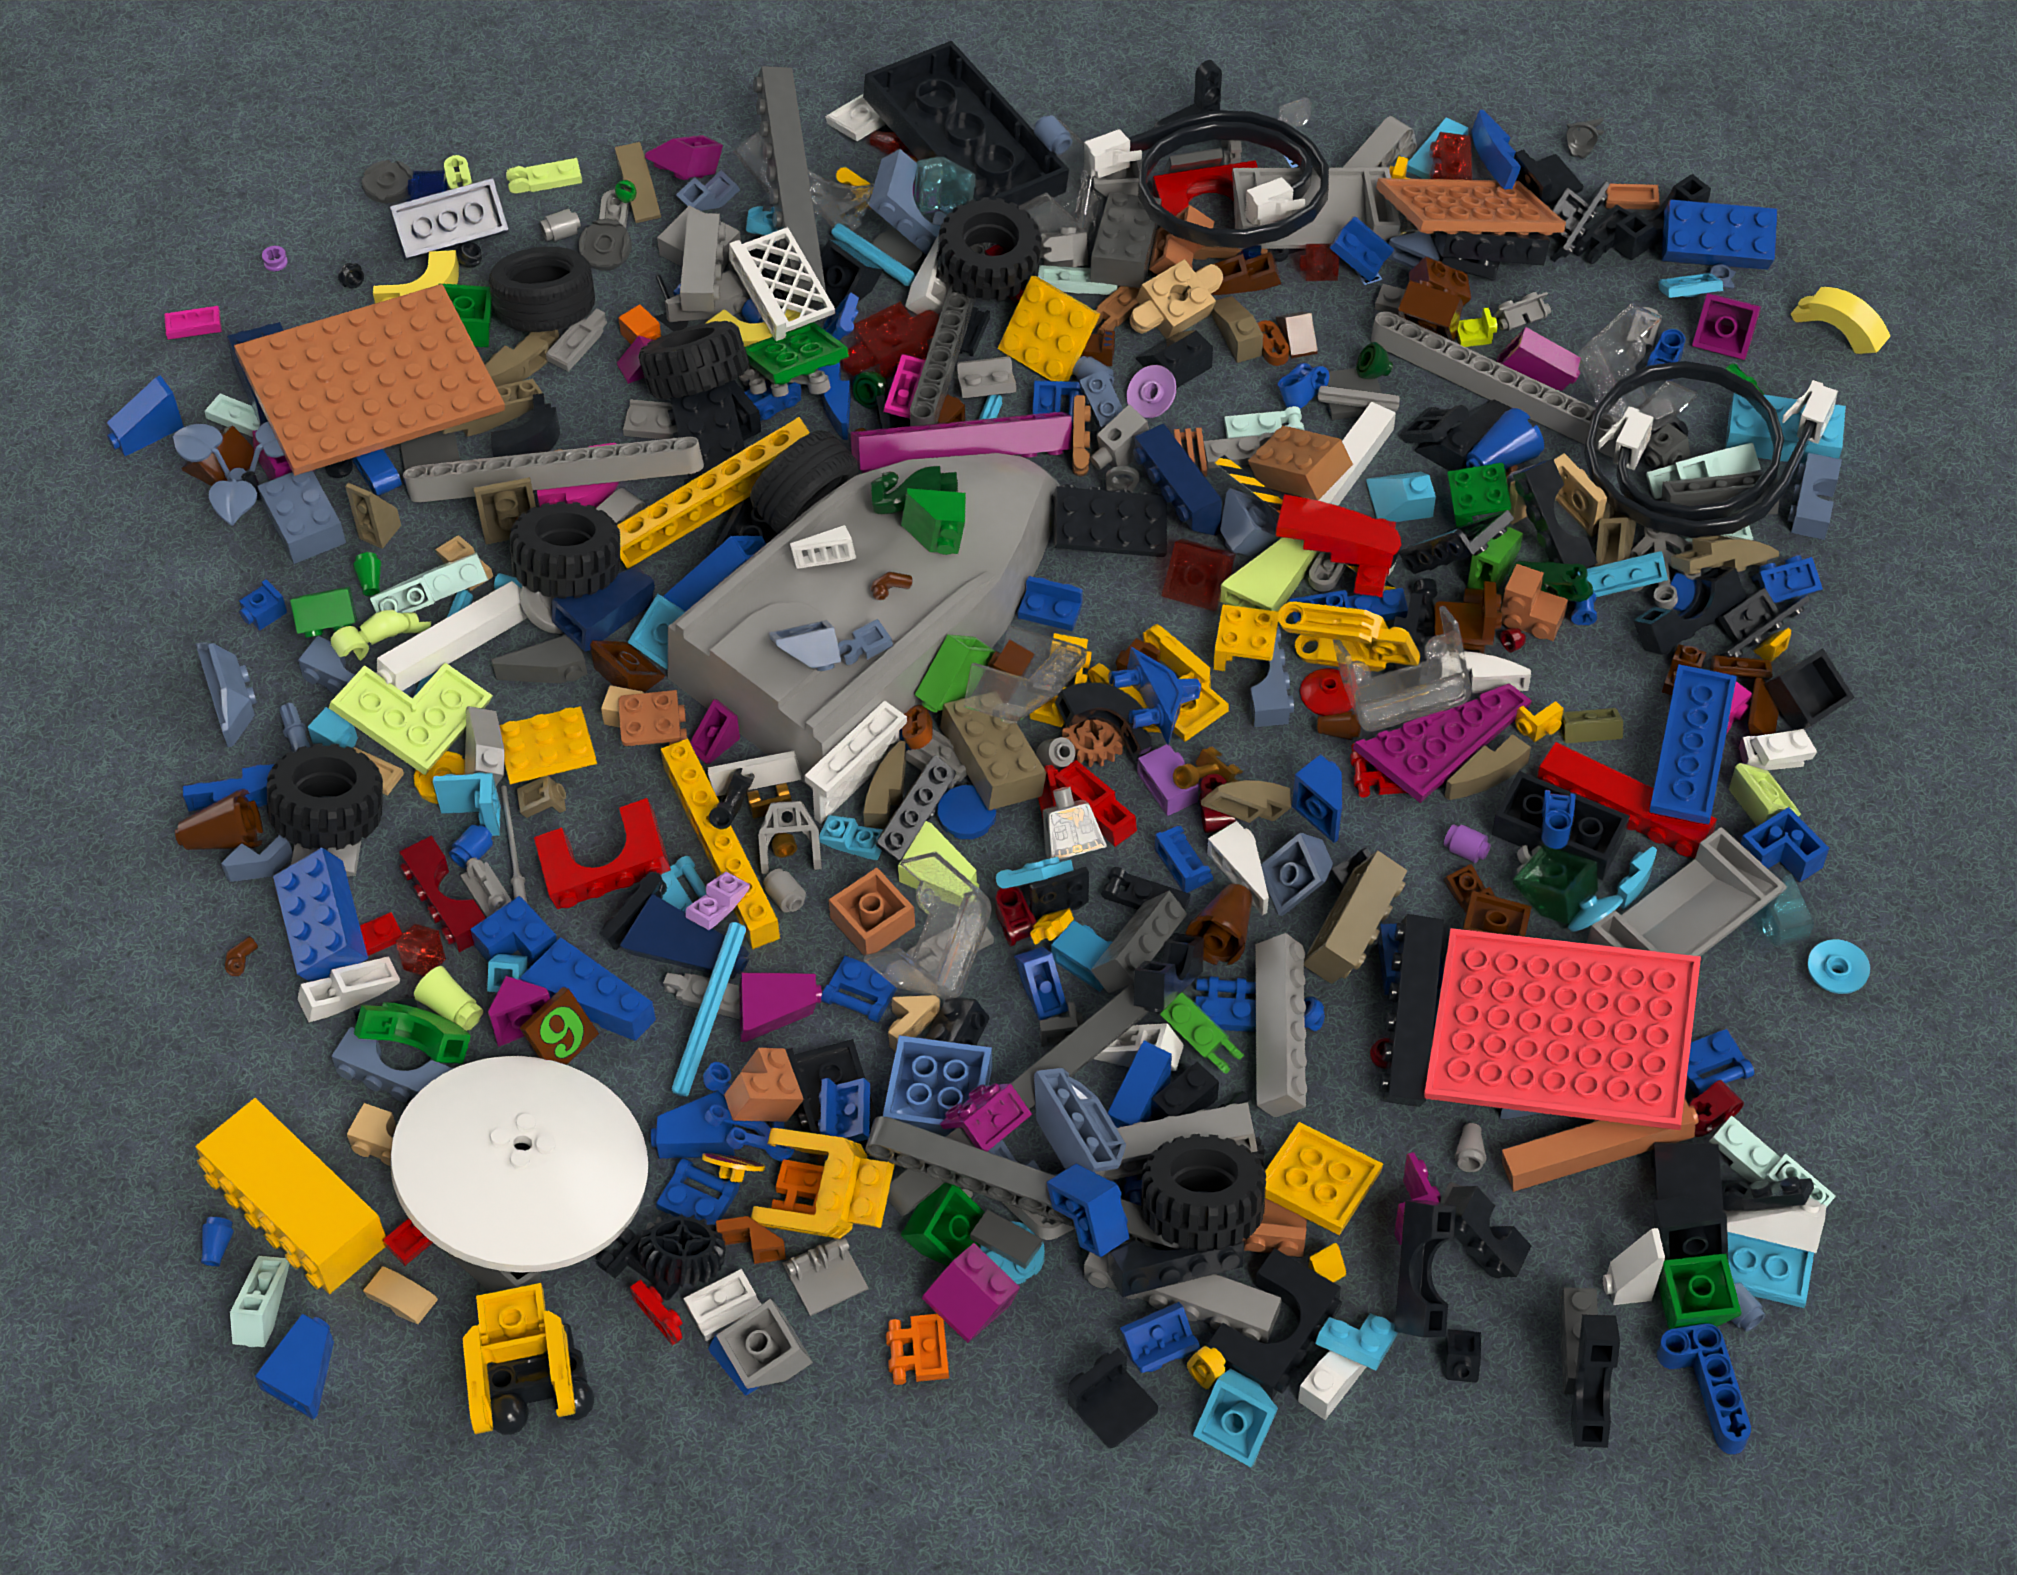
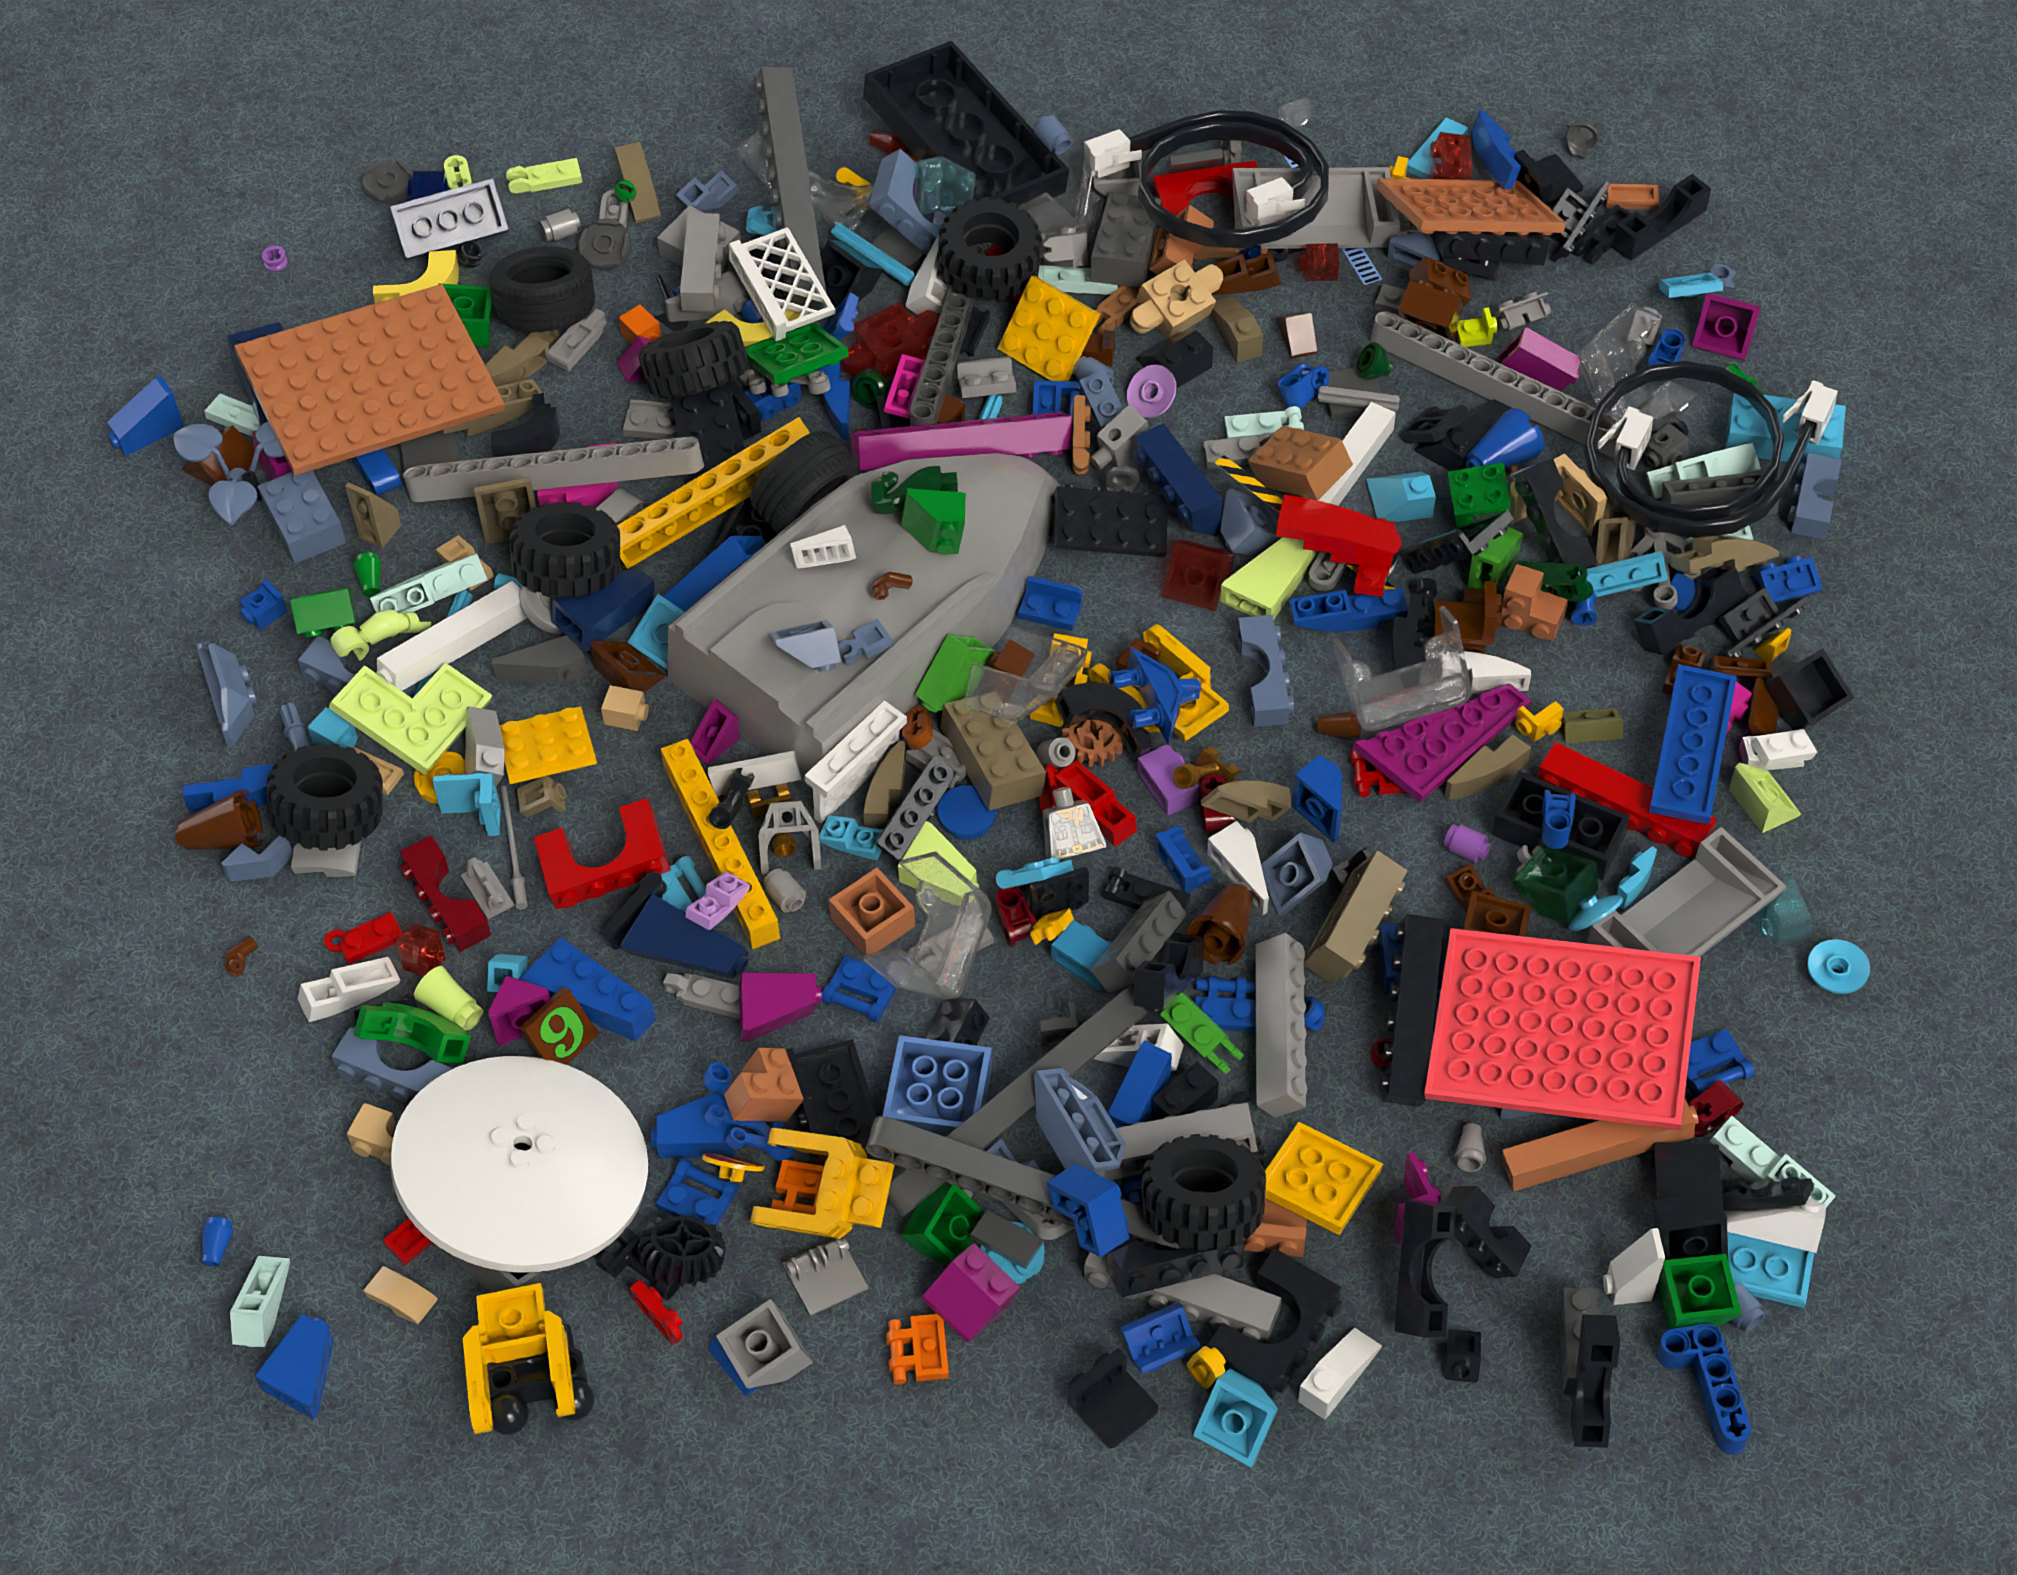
dark pink plate [164,306,222,340] -> none
yellow brick [195,1098,386,1295] -> none
blue brick [273,848,368,982] -> none
black plate [325,458,353,478] -> none
black plate [338,263,364,288] -> none
blue brick [449,825,493,869] -> none
blue brick [470,896,557,966] -> none
nougat bracket [619,690,687,746] -> none
magenta slope [644,135,723,180] -> none
medium azure axle [672,922,746,1097] -> none
white plate [684,1269,762,1341] -> none
dark orange slope [716,1216,786,1264] -> none
blue bracket [818,1078,870,1143] -> none
white plate [825,94,886,141] -> none
tan slope [888,995,940,1052] -> none
magenta bracket [940,1083,1032,1152] -> none
blue slope [1014,946,1068,1020] -> none
black beam [1152,60,1222,129] -> none
nougat tile [1174,428,1207,477] -> none
yellow bracket [1213,604,1279,671] -> none
dark orange beam [1257,320,1289,366] -> none
yellow plate [1278,601,1420,672] -> none
red dish [1300,668,1358,716] -> none
yellow slope [1308,1243,1346,1282] -> none
medium azure plate [1315,1313,1398,1371] -> none
blue bracket [1330,217,1394,282] -> none
light grey beam [1343,116,1417,168] -> none
dark red hinge [1500,628,1526,653] -> none
blue brick [1661,200,1777,270] -> none
blue brick [1741,807,1829,882] -> none
light yellow arch [1791,287,1890,354] -> none

